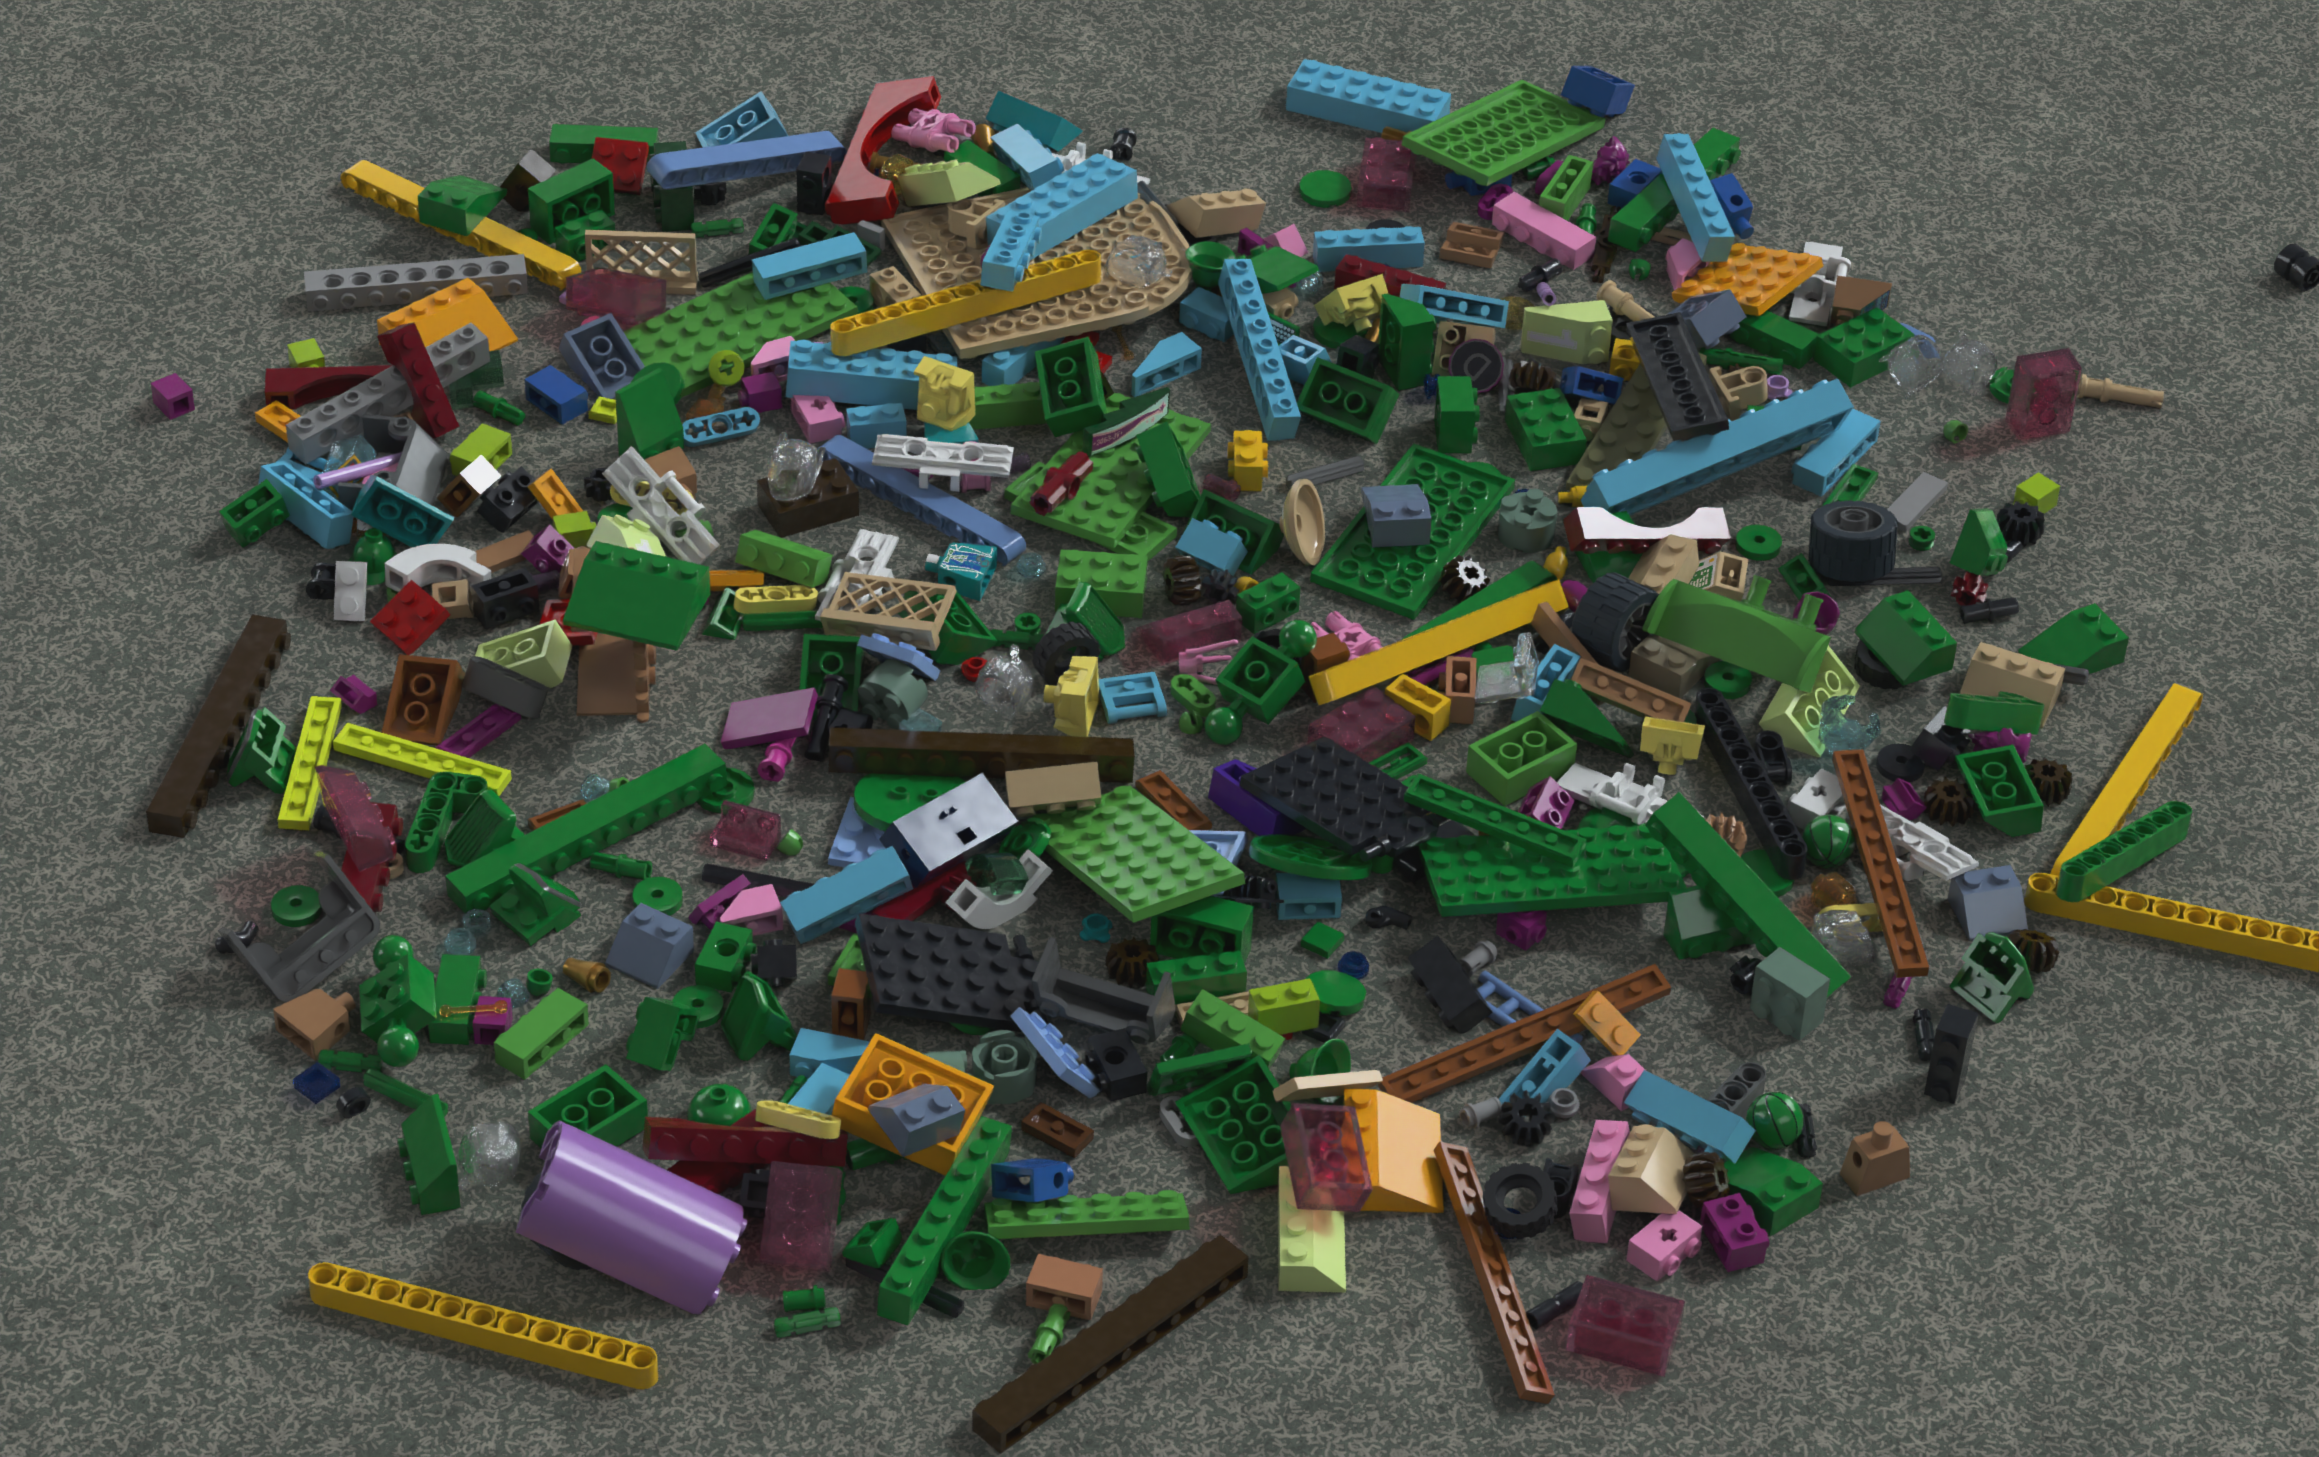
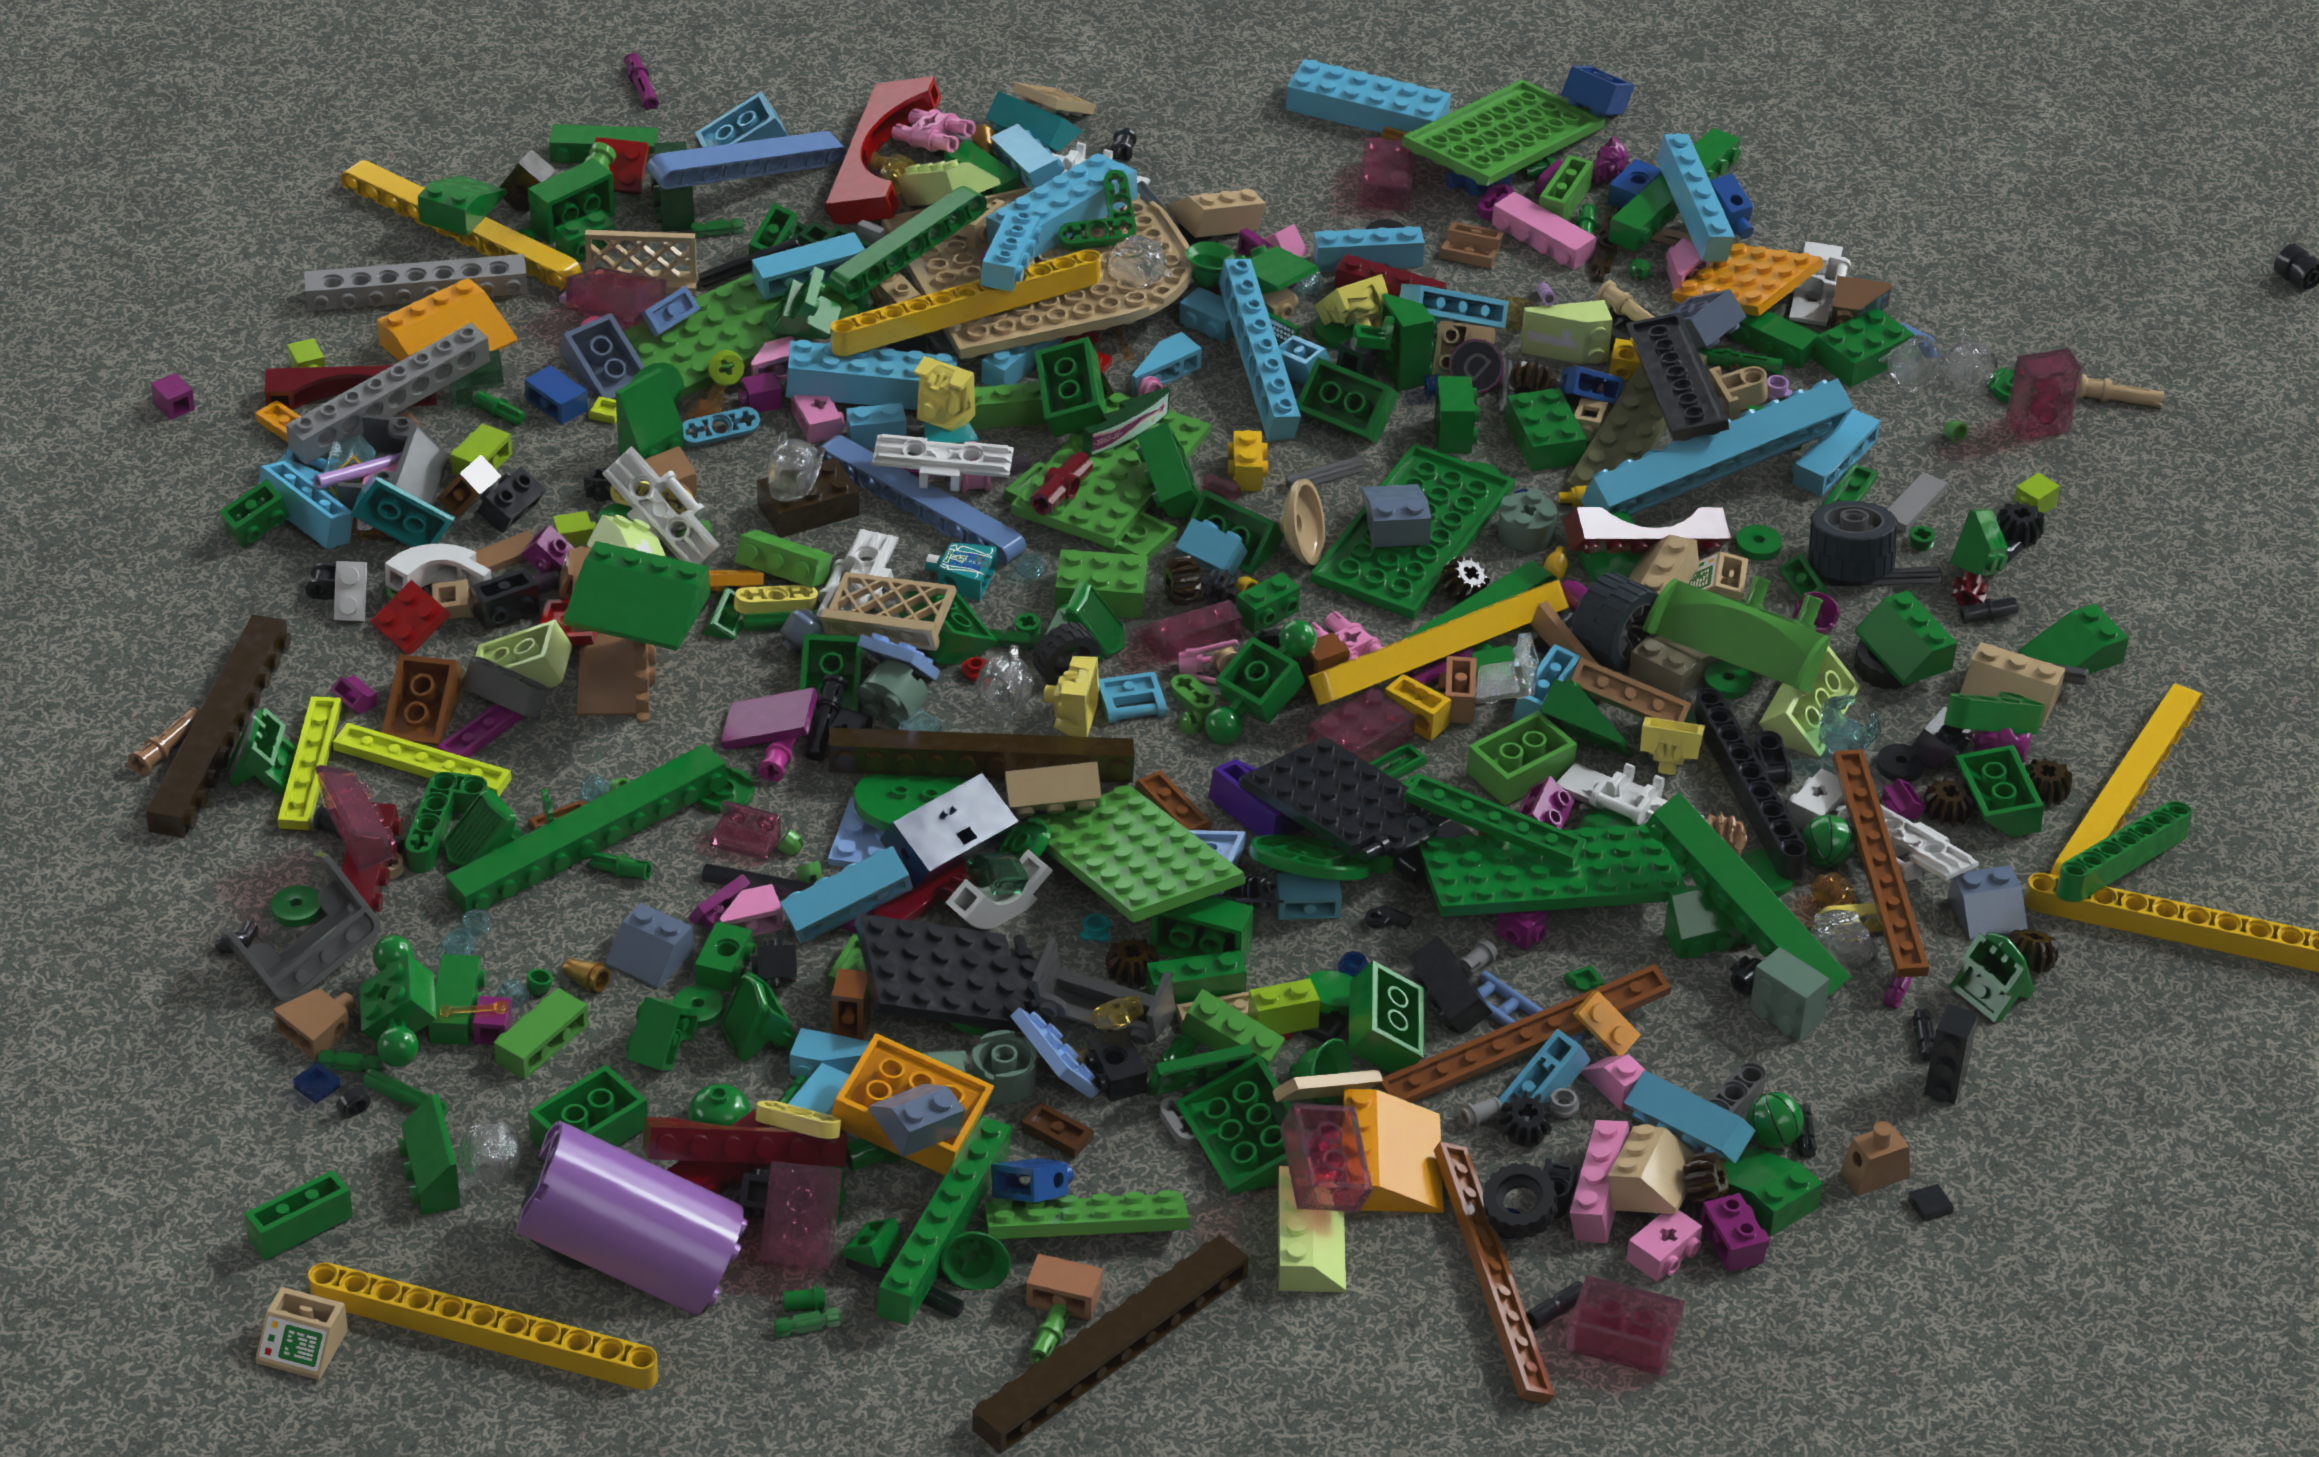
green hat [348,528,398,585] -> none
dark red arch [377,322,460,438] -> none
green piece [489,863,581,946] -> none
light orange plate [528,468,583,520] -> none
green piece [632,877,683,916] -> none
black gear [694,182,727,205] -> none
black brick [796,152,832,215] -> none
green tile [1299,170,1352,208] -> none
green tile [1301,922,1344,959] -> none
black axle [1517,258,1563,292] -> none
none -> medium nougat pin [127,707,200,776]
none -> green brick [244,1170,353,1261]
none -> slope [256,1287,348,1380]
none -> green piece [537,788,556,829]
none -> bright green wheel [584,142,616,170]
none -> magenta pin [624,53,659,110]
none -> medium blue plate [640,285,700,337]
none -> green piece [766,267,841,340]
none -> sand blue head [780,608,824,653]
none -> bright green hinge [795,861,822,883]
none -> green beam [828,186,987,300]
none -> tan plate [1012,82,1096,117]
none -> green beam [1058,170,1136,250]
none -> clear yellow piece [1091,996,1144,1030]
none -> bright pink plate [1137,376,1163,396]
none -> tan bush [1211,646,1238,673]
none -> green brick [1349,960,1424,1073]
none -> green tile [1353,316,1395,350]
none -> green tile [1563,965,1606,992]
none -> black tile [1908,1184,1954,1222]

